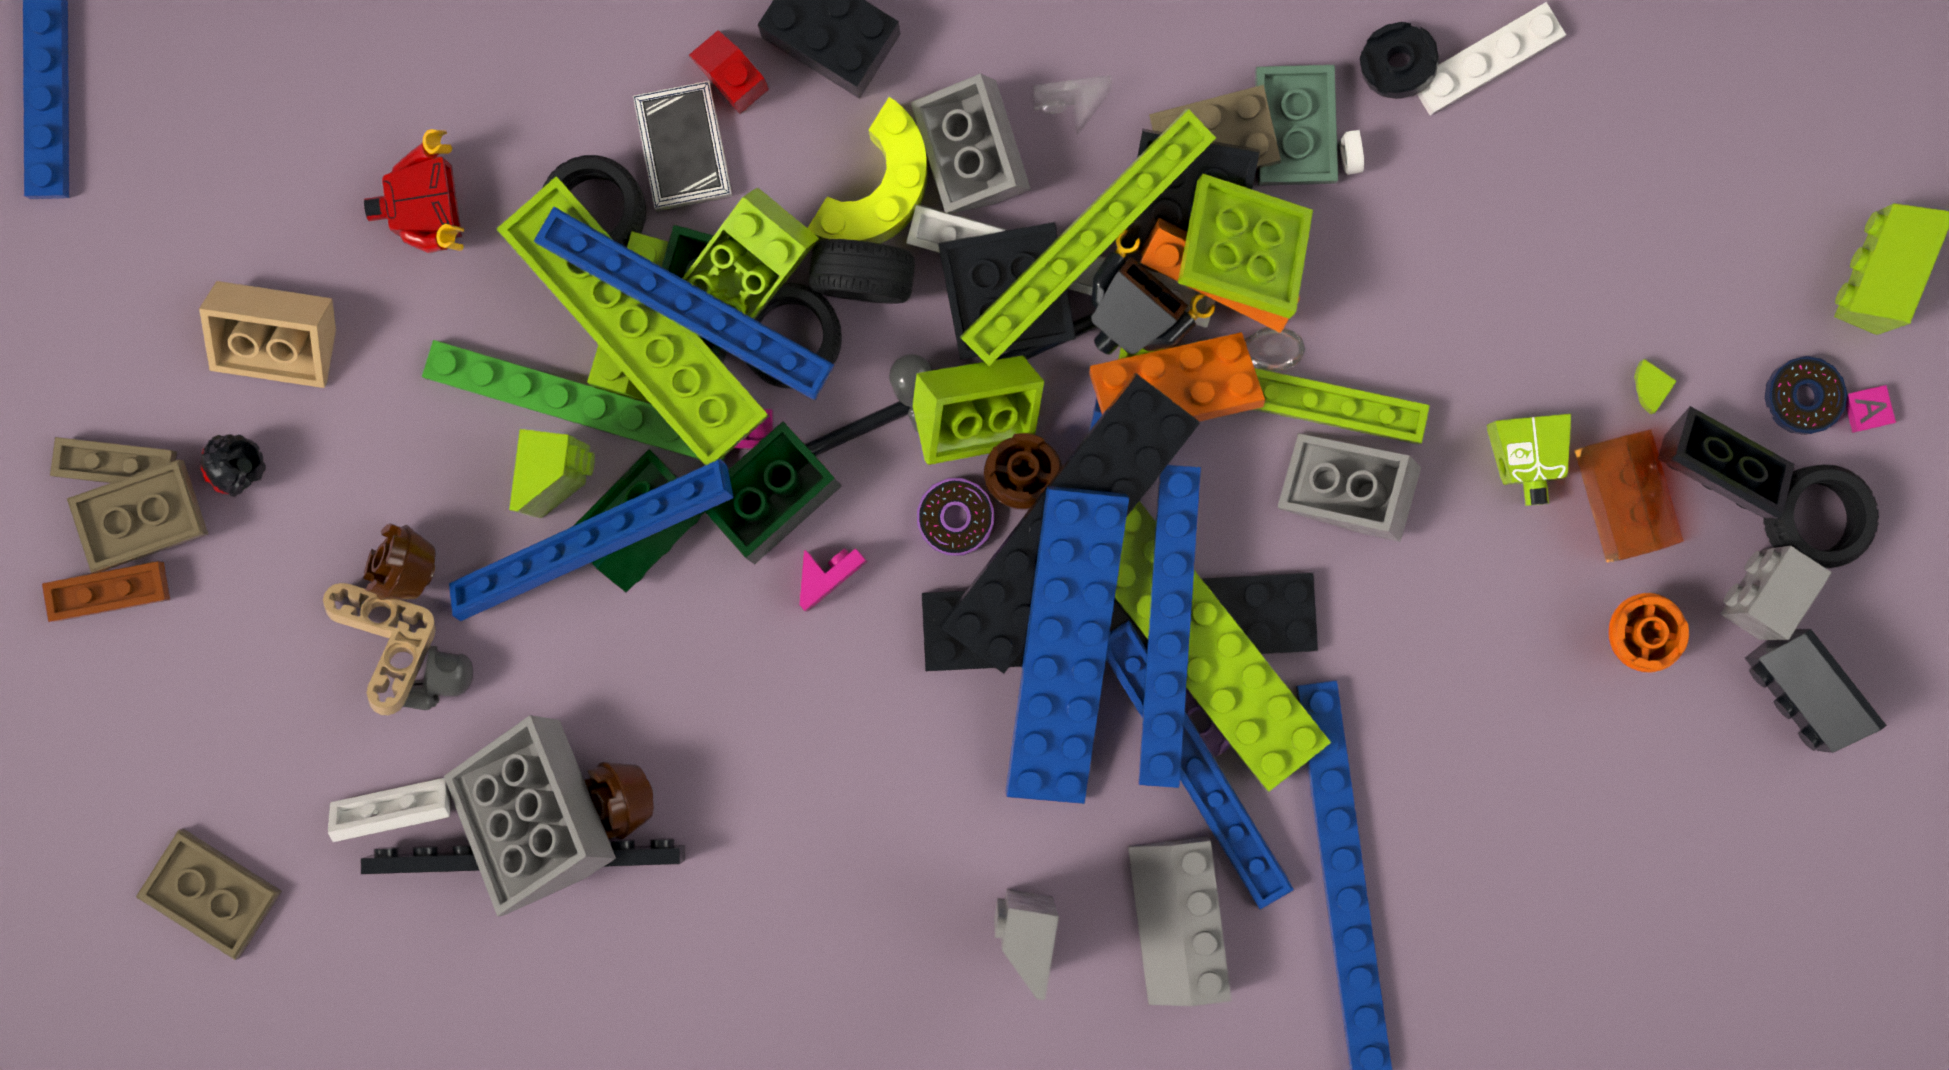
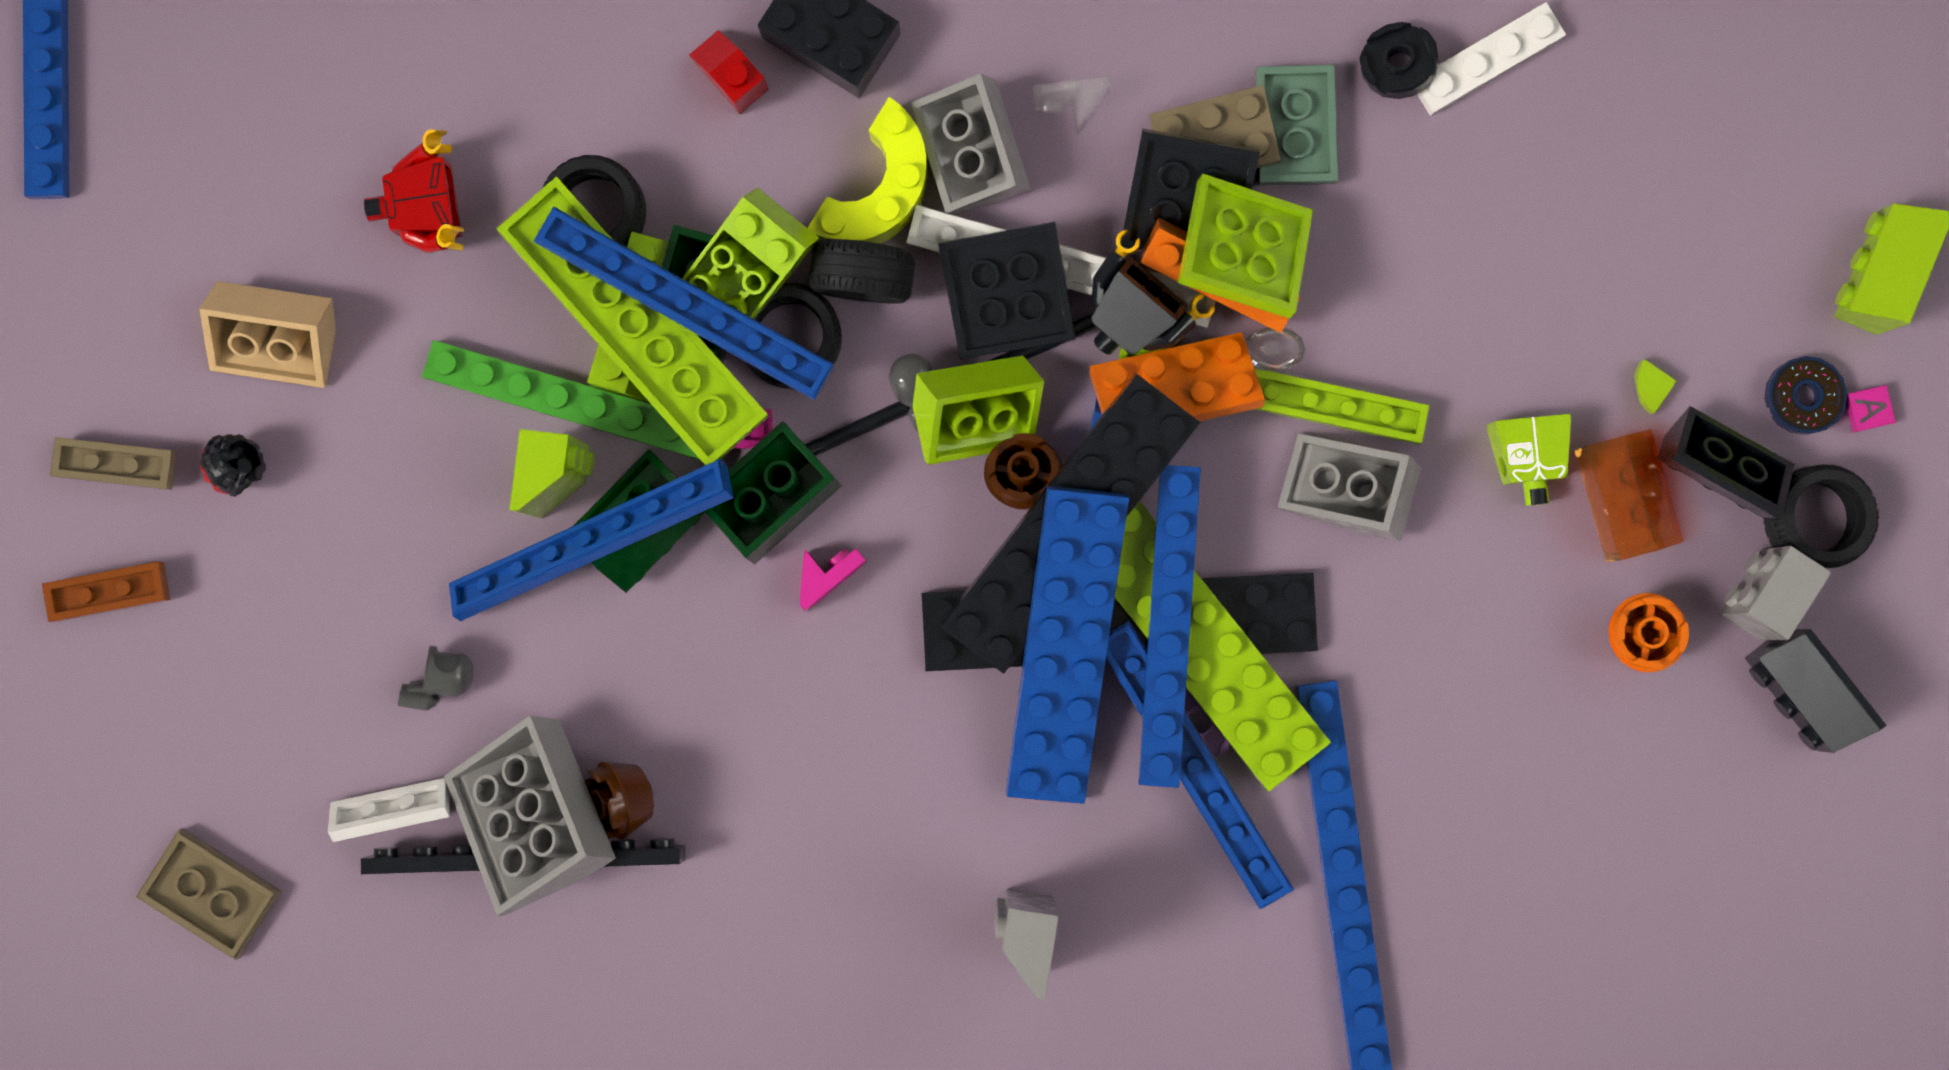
dark tan tile [67,459,209,573] -> none
tan beam [323,583,436,715] -> none
reddish brown cone [363,523,436,600] -> none
tile [633,81,733,211] -> none
tile [917,478,994,556] -> none
lime plate [960,109,1216,366] -> none
light grey slope [1128,836,1232,1006] -> none
white tile [1338,130,1364,175] -> none

